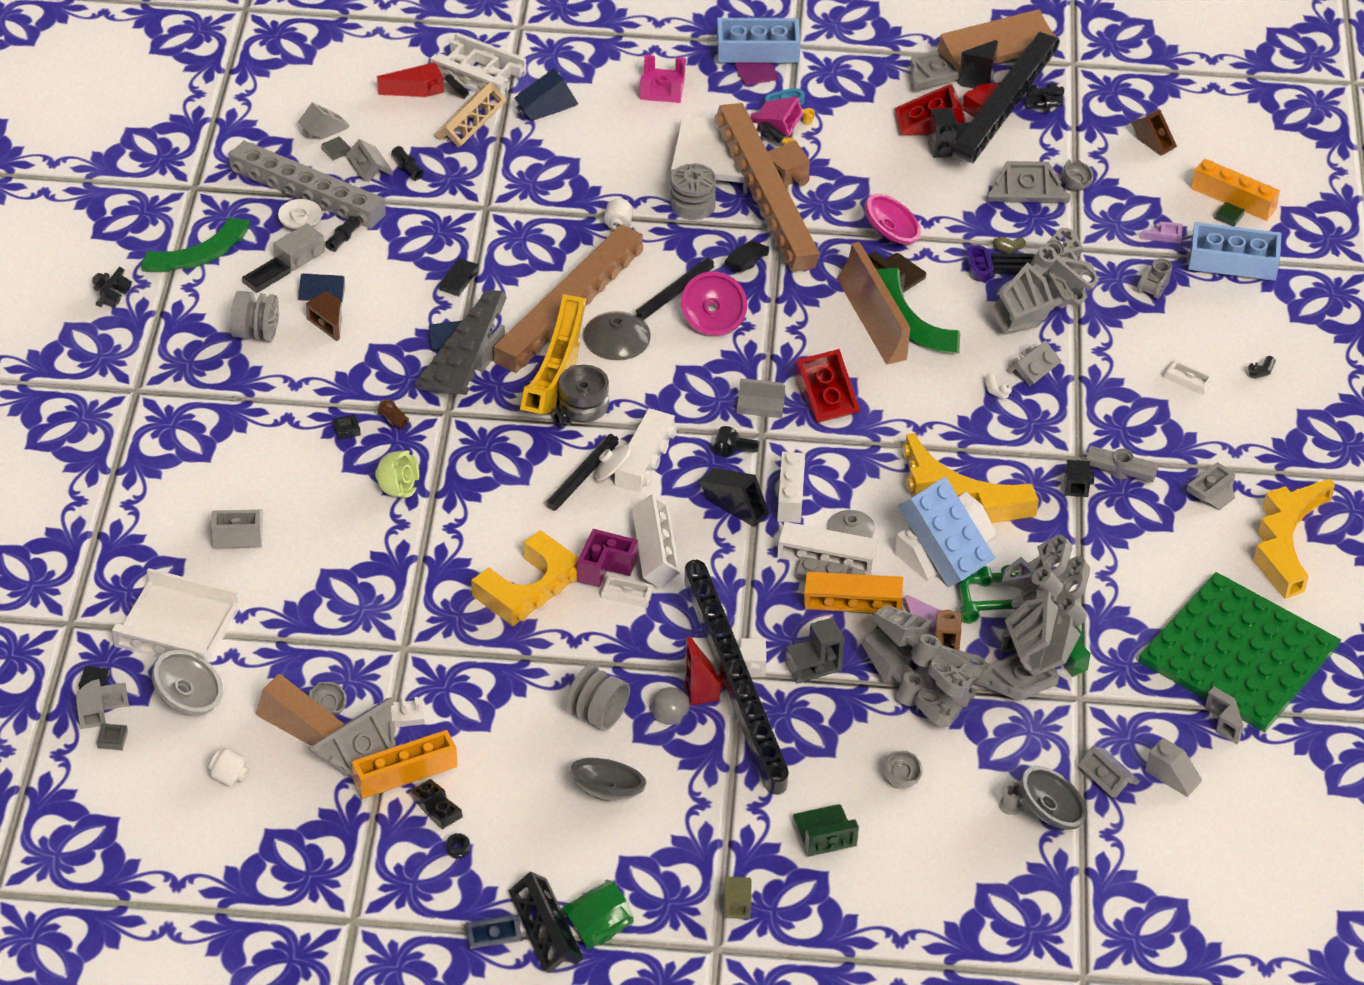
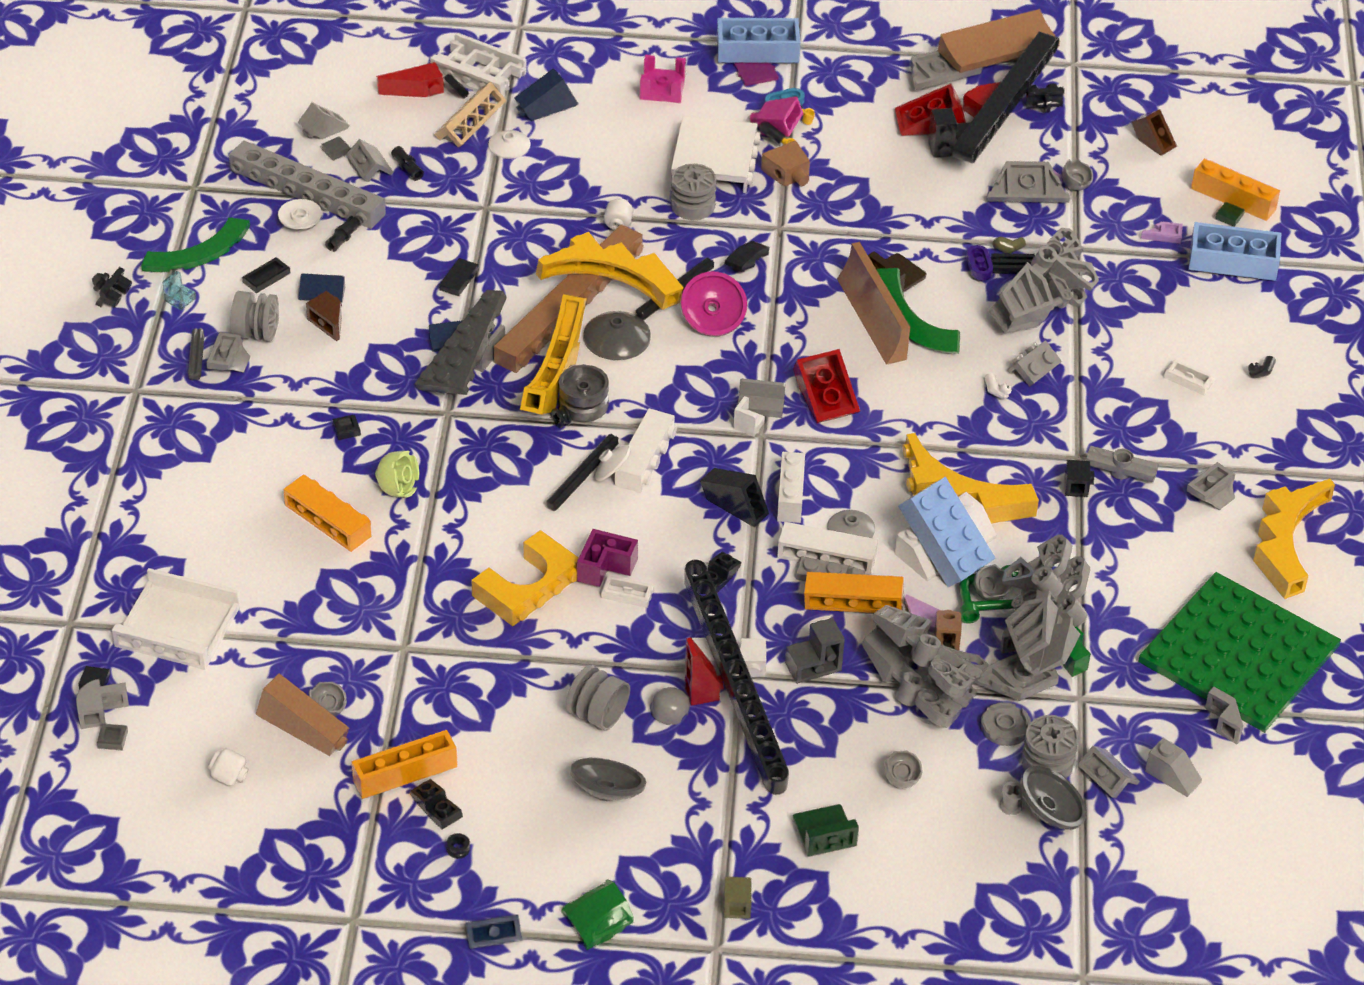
light grey dish [152,650,223,715] -> none
light grey slope [211,509,263,548] -> none
light grey brick [273,223,325,272] -> none
light grey wing [309,698,396,779] -> none
white plate [372,697,425,728] -> none
reddish brown arm [377,399,409,429] -> none
black fence [509,871,584,973] -> none
white brick [632,494,680,588] -> none
black axle [713,426,760,457] -> none
medium nougat brick [714,103,820,272] -> none
dark pink dish [865,194,921,244] -> none
black slope [959,40,998,89] -> none
light grey piece [1137,258,1172,299] -> none
none -> clear light blue panel [162,271,196,310]
none -> dark grey axle [188,328,205,380]
none -> light grey slope [207,332,250,372]
none -> light orange brick [283,474,372,552]
none -> white dish [488,130,530,159]
none -> yellow arch [536,232,684,310]
none -> black slope [708,552,742,593]
none -> white panel [734,396,765,437]
none -> light grey hair [973,564,1012,601]
none -> light grey tile [981,702,1031,746]
none -> light grey wheel [1021,715,1079,778]

